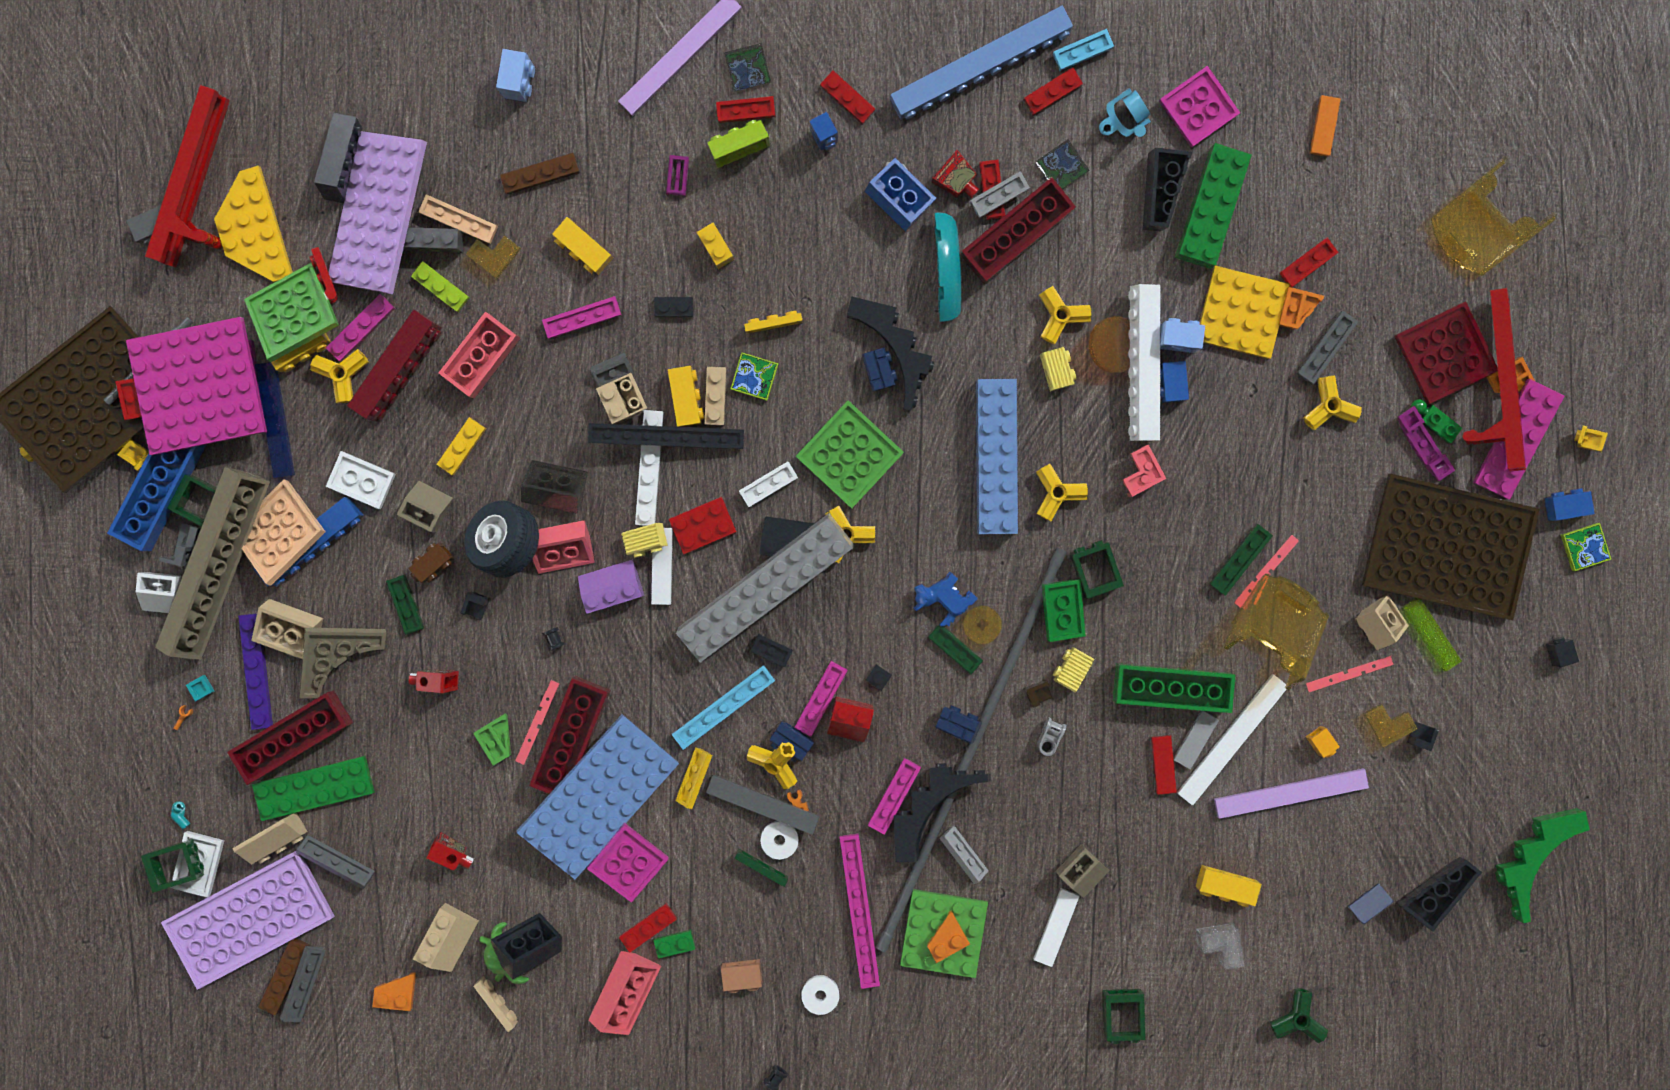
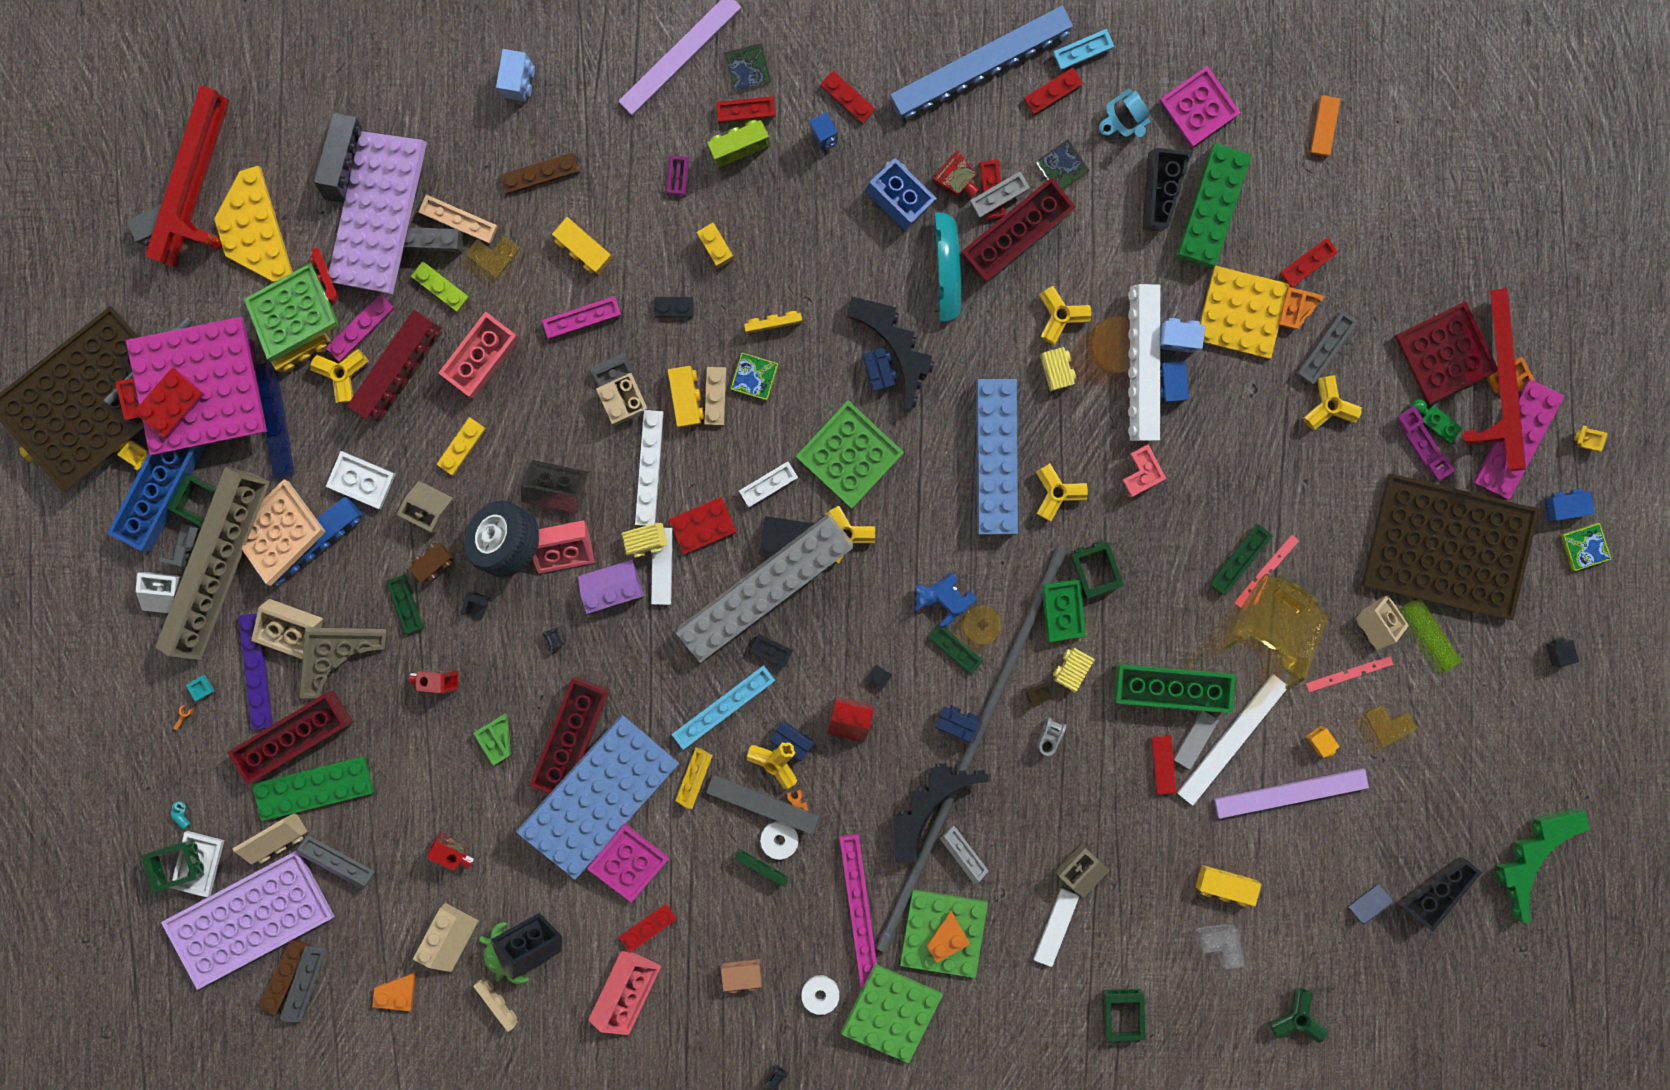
coral piece [516,680,559,765] -> none
black plate [588,423,744,449] -> none
green plate [654,929,696,959] -> none
dark pink tile [794,661,848,737] -> none
dark pink plate [868,758,921,835] -> none
black panel [1406,722,1439,751] -> none
clear yellow windscreen [1431,156,1557,276] -> none
none -> red plate [134,368,204,438]
none -> bright green plate [841,964,943,1063]

